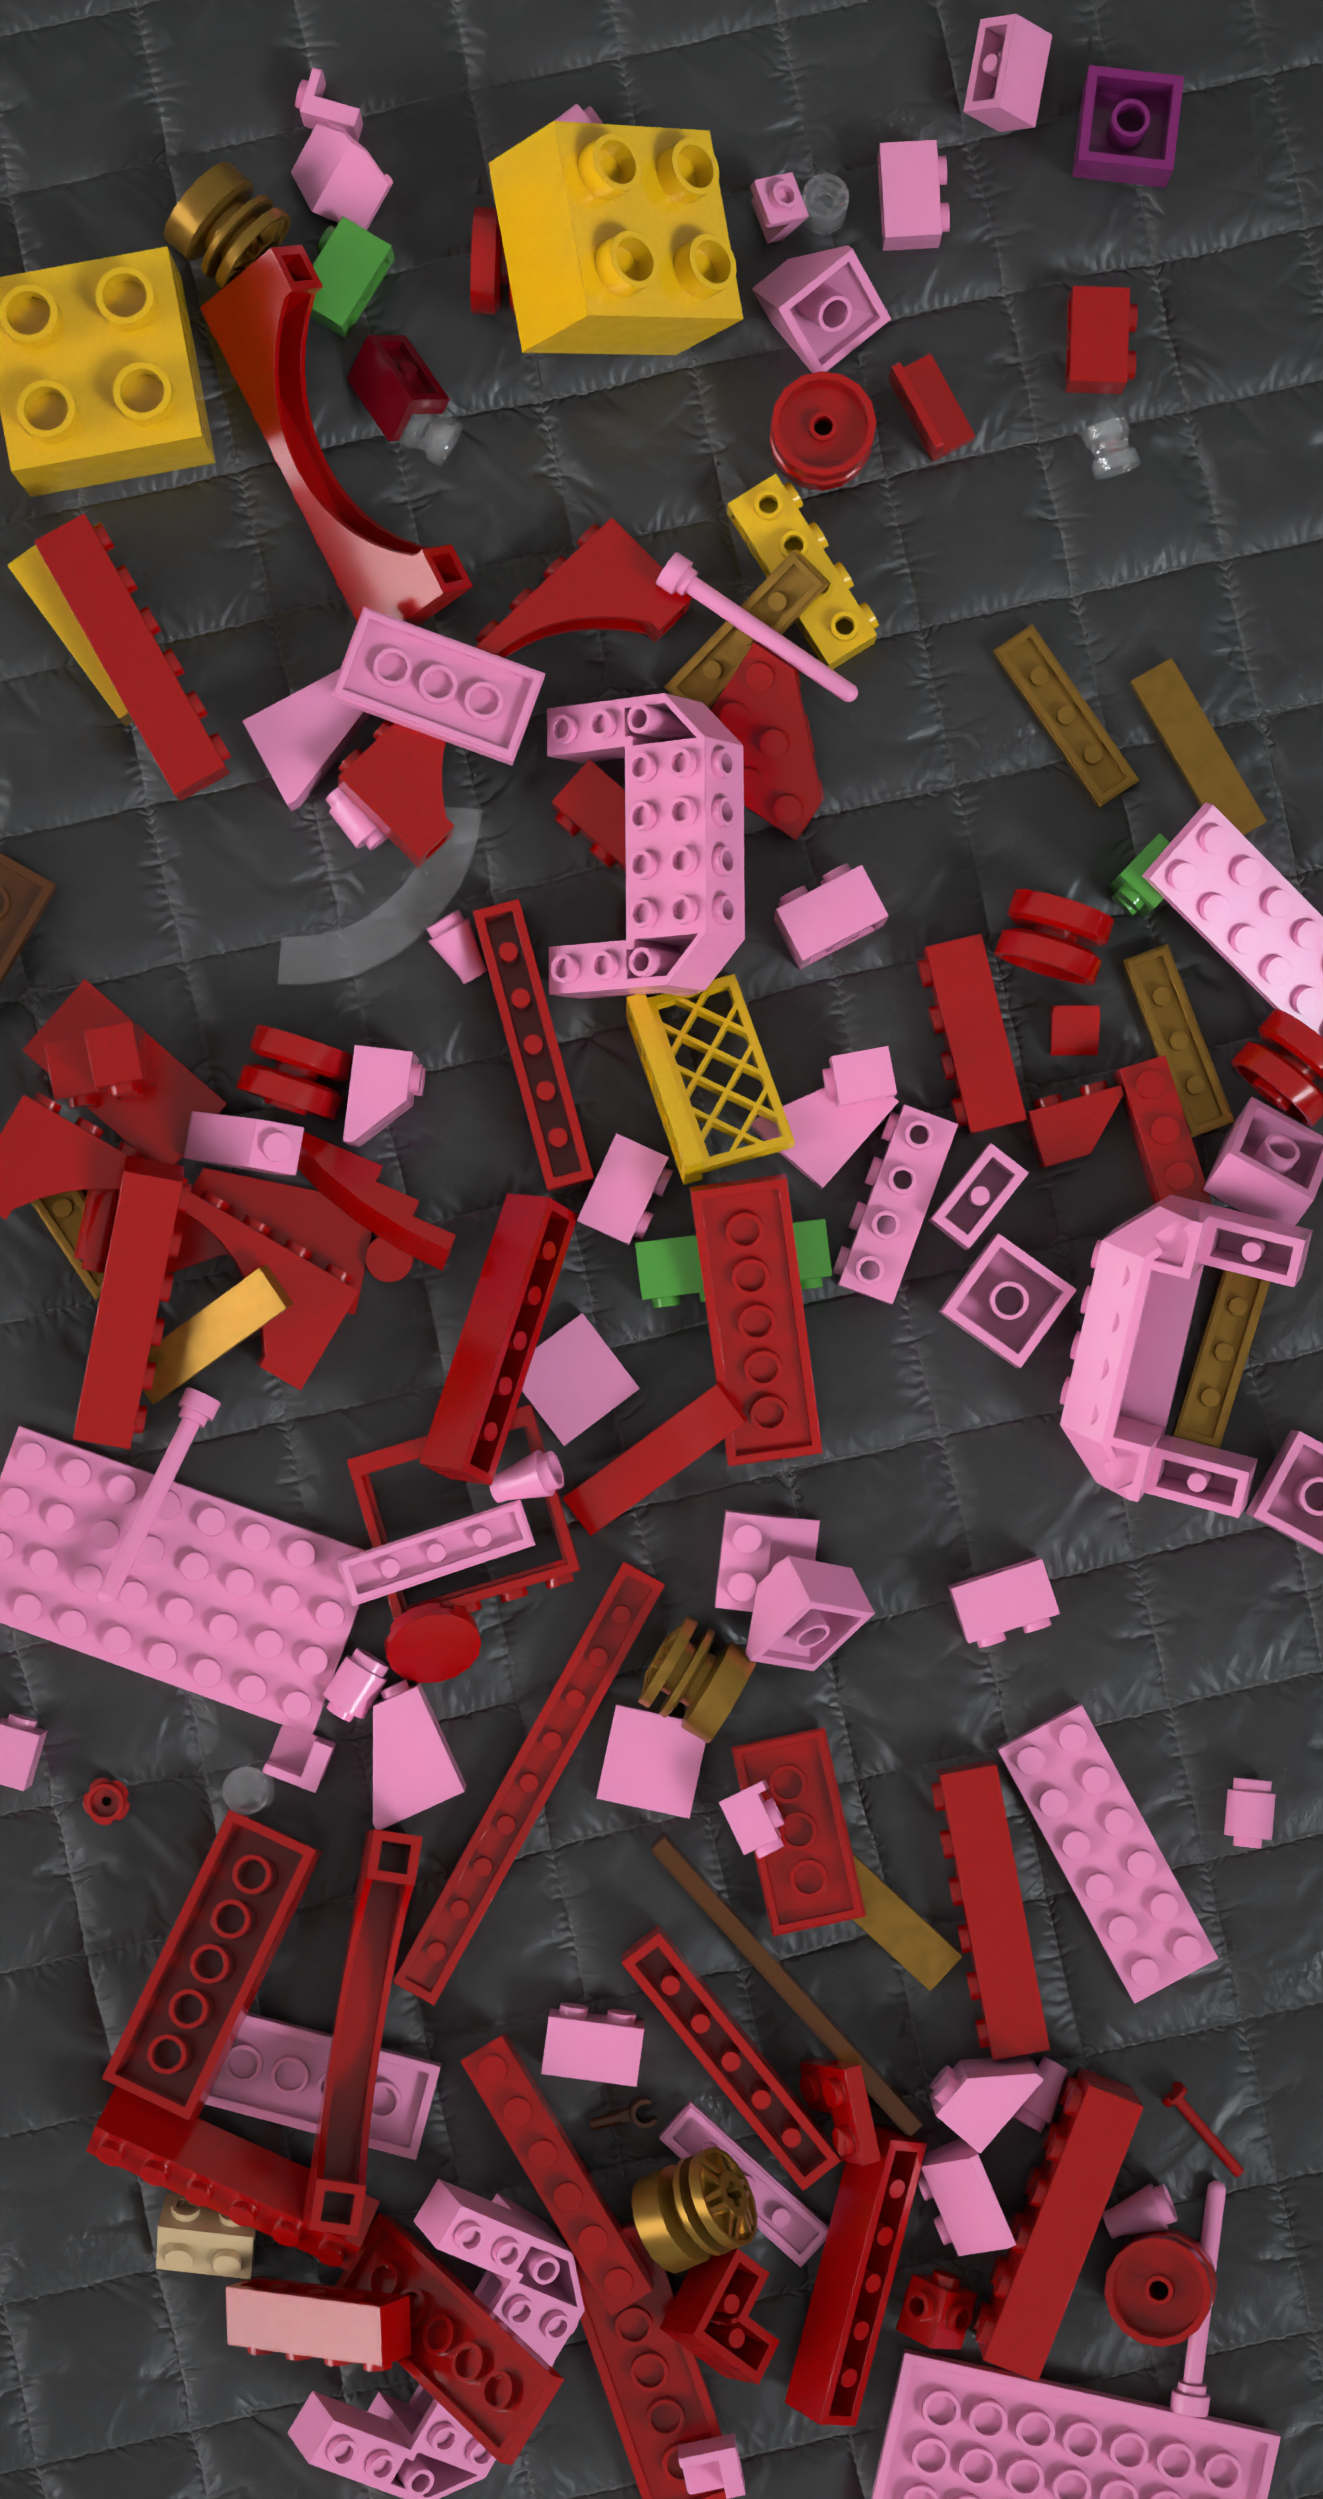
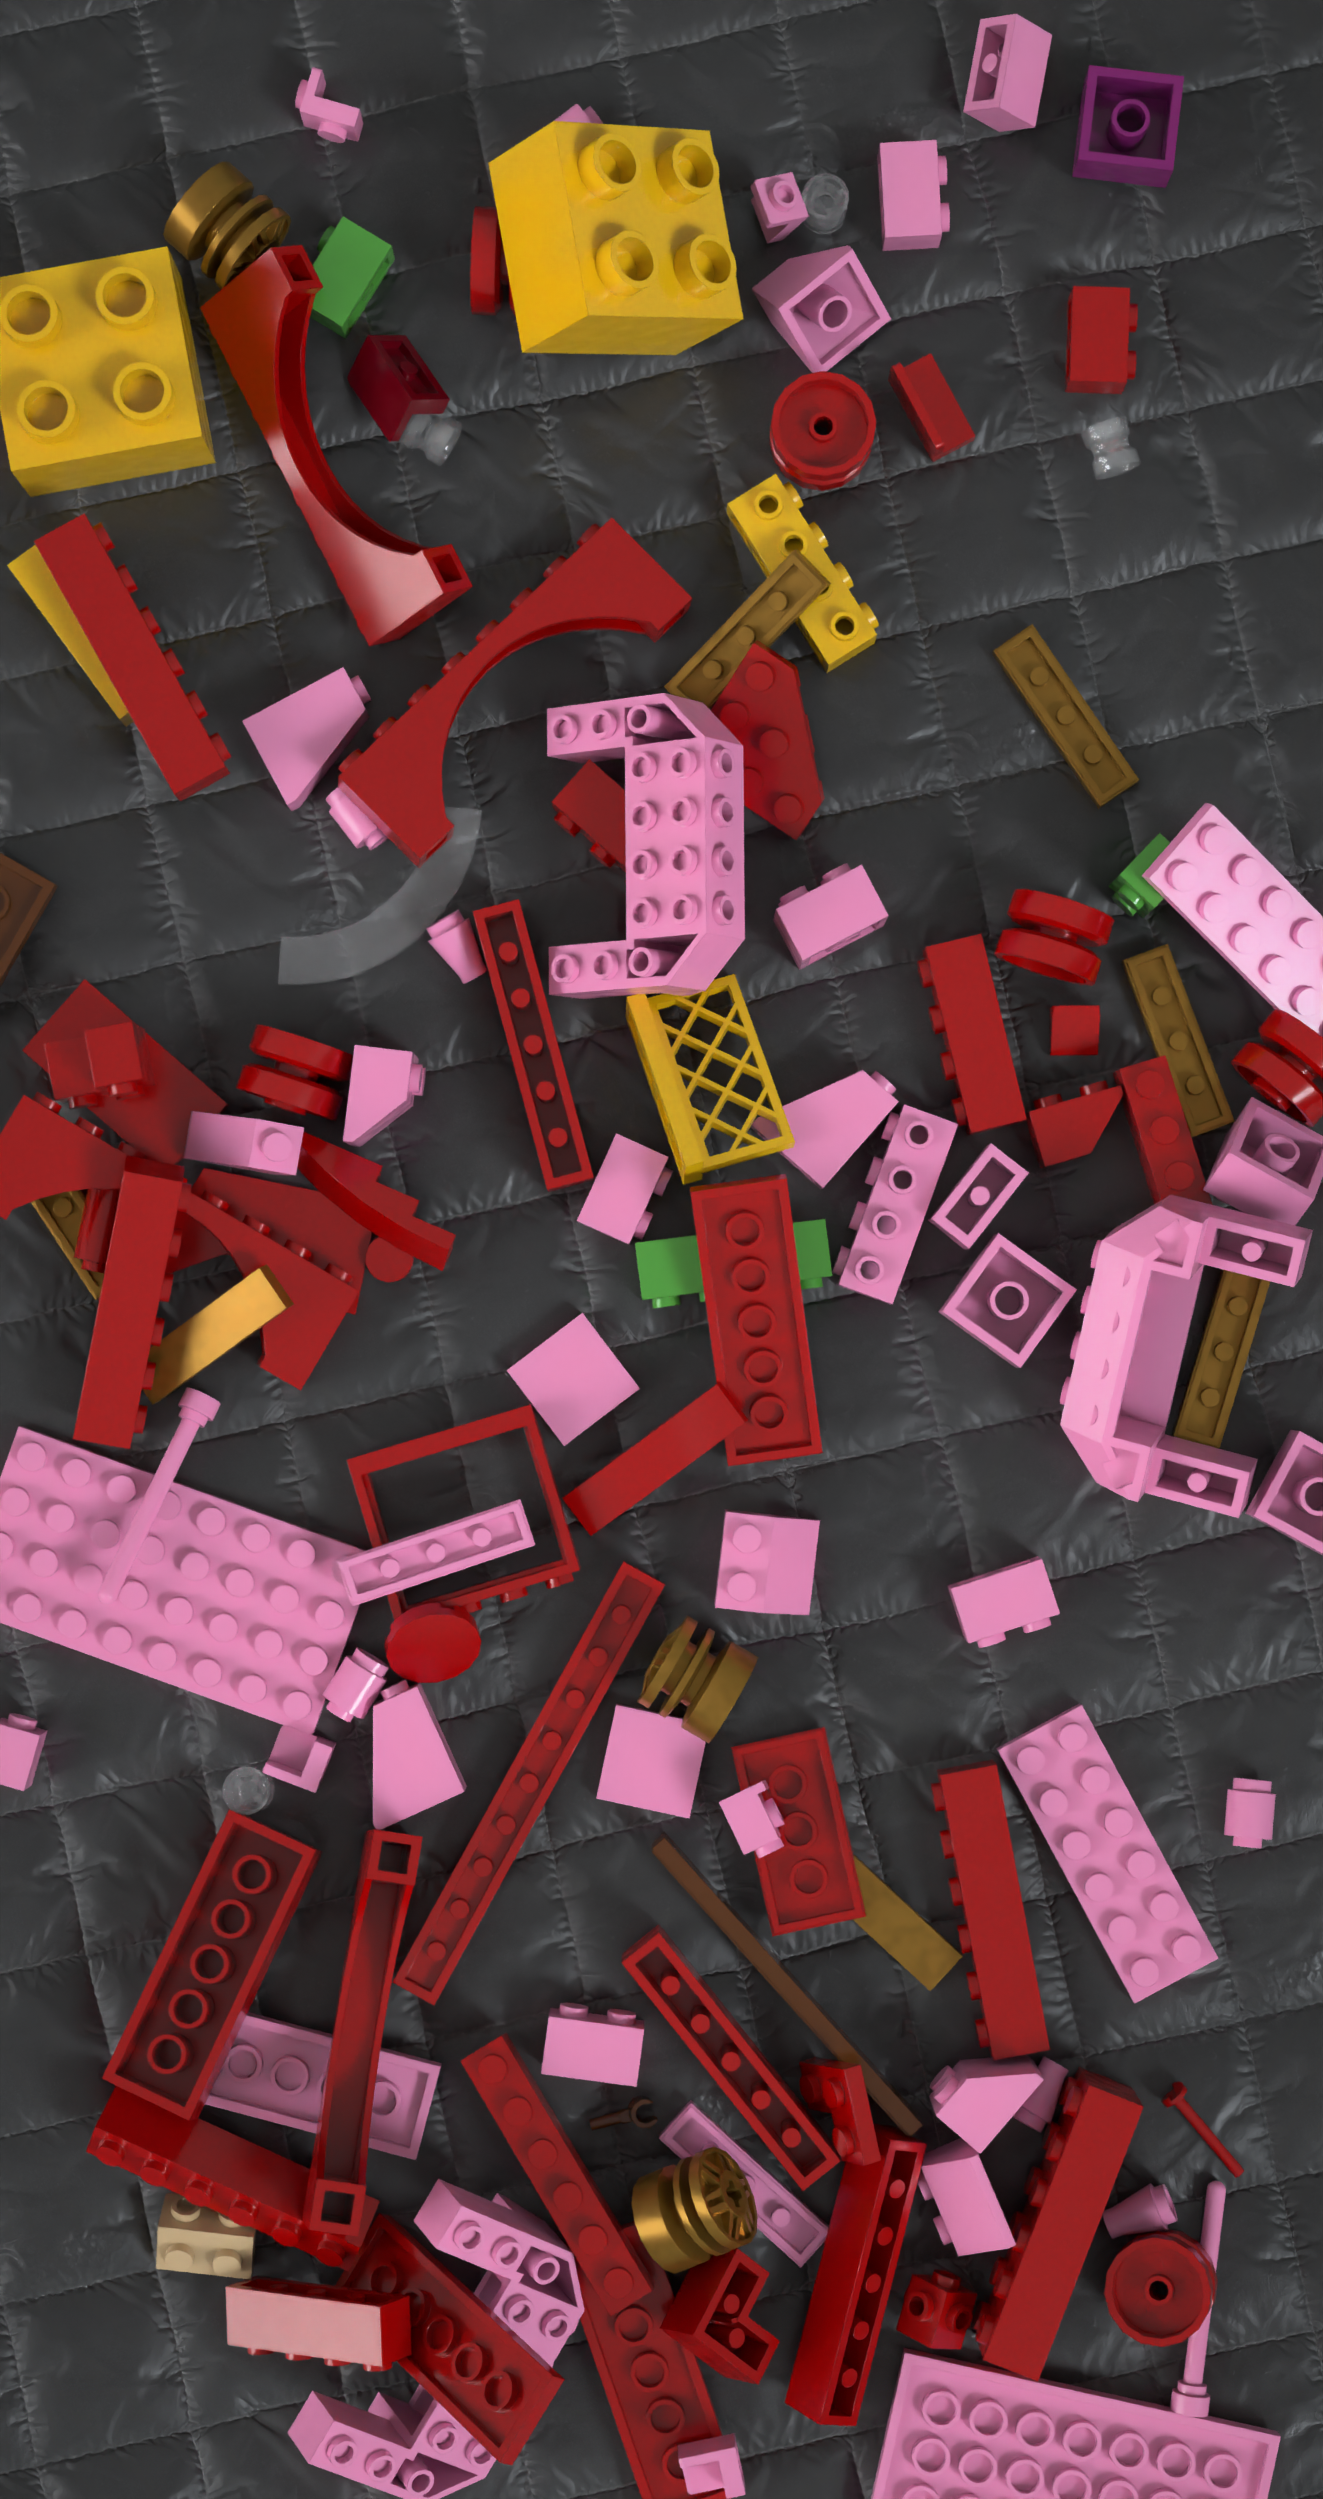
red plate [83,1777,130,1825] -> none
bright pink slope [291,121,393,230] -> none
bright pink tile [330,607,546,766] -> none
red brick [419,1193,578,1485] -> none
bright pink cone [489,1450,564,1503] -> none
bright pink piece [656,552,858,702] -> none
bright pink slope [746,1556,875,1671] -> none
bright pink brick [822,1046,897,1107] -> none
pearl gold tile [1129,658,1267,836] -> none

